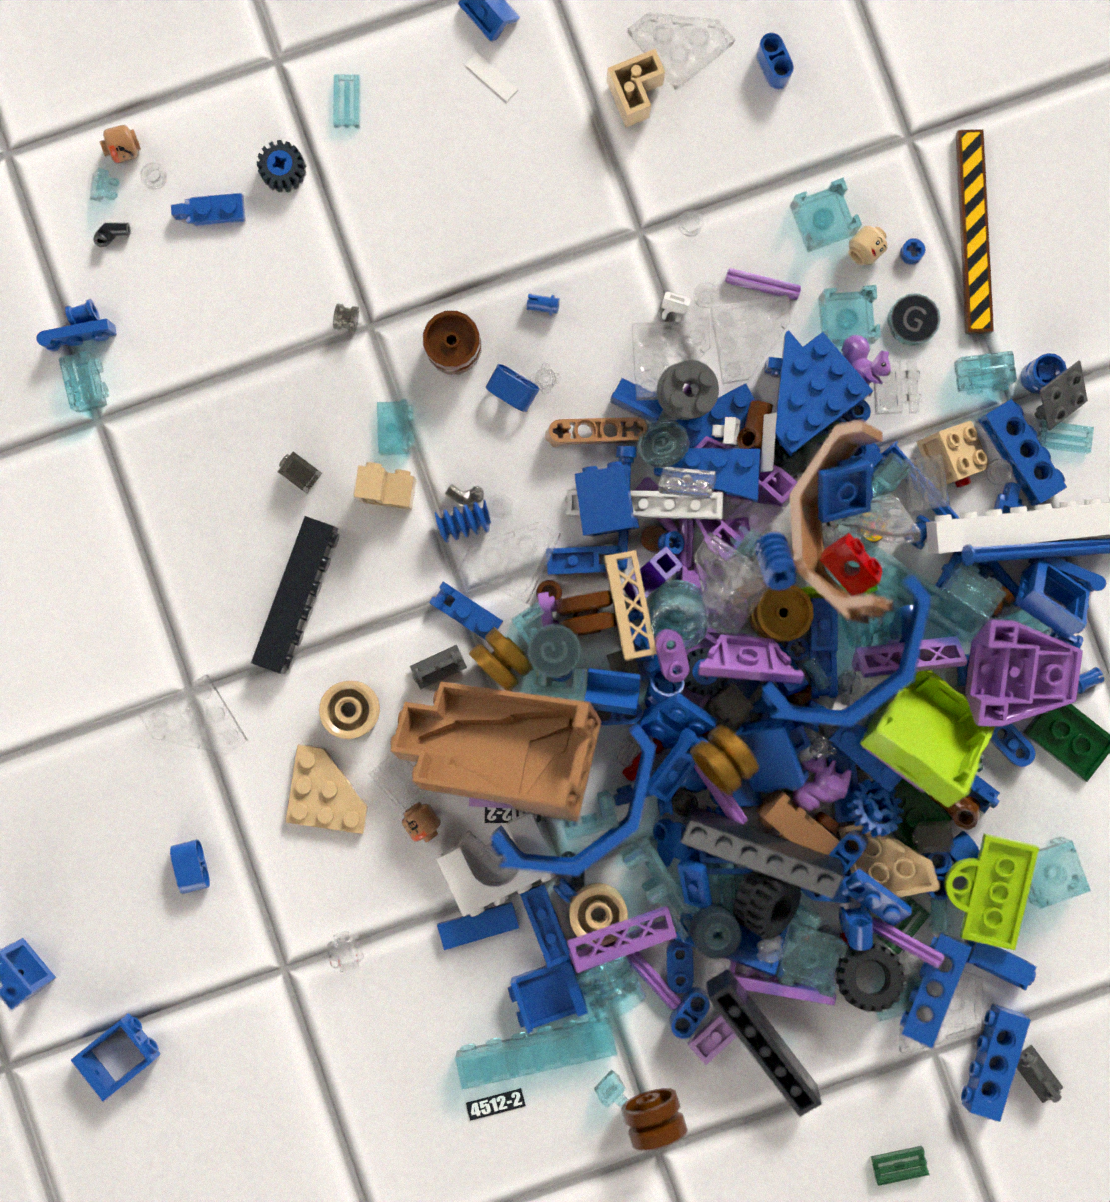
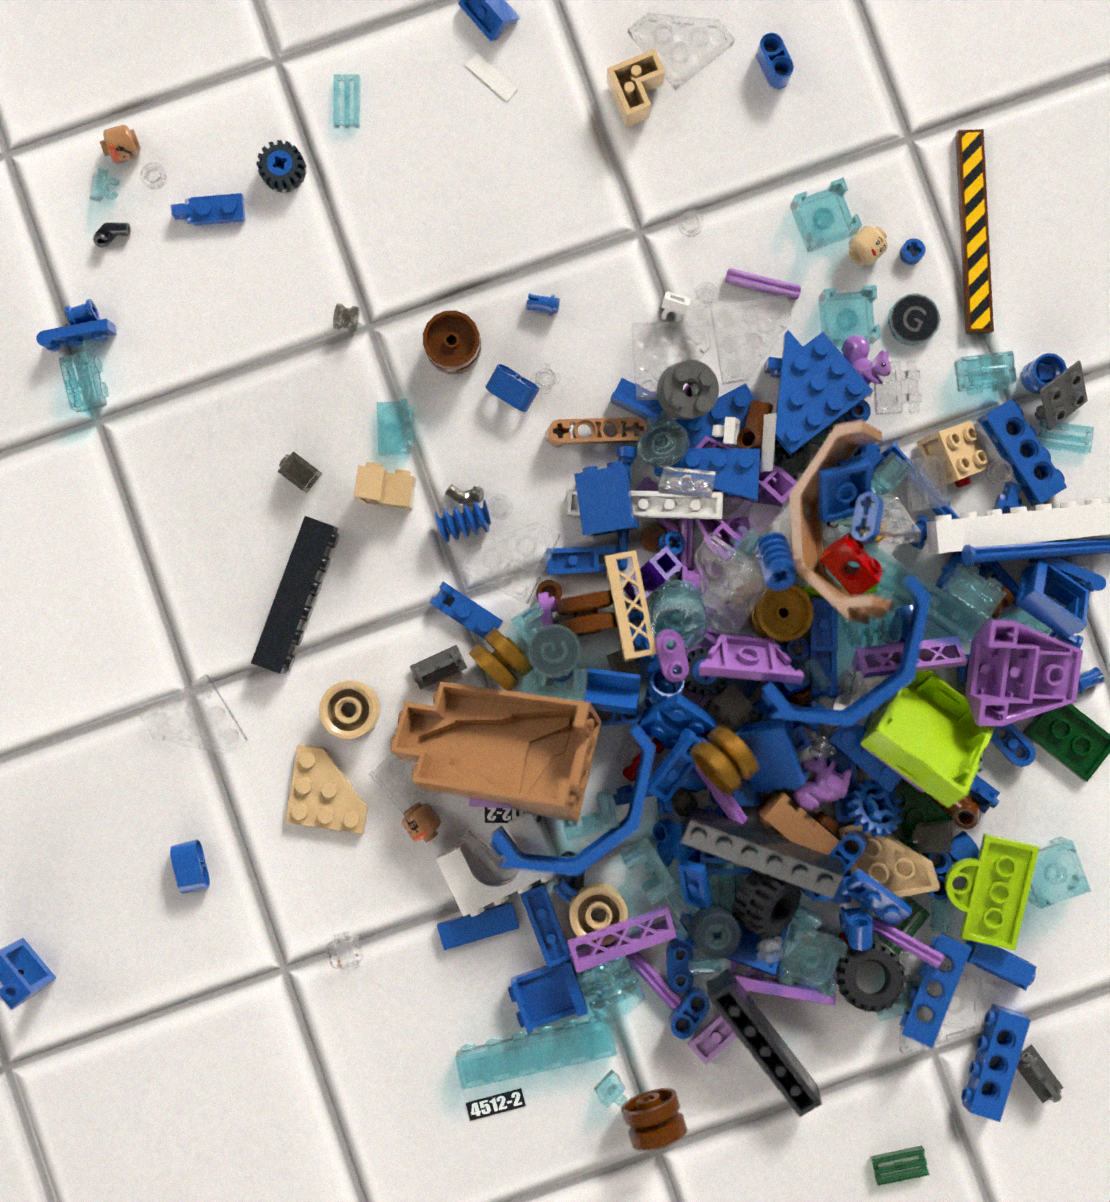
blue window [71,1013,161,1102] -> none
none -> clear light blue pin [688,955,722,977]
none -> beam [851,492,884,544]

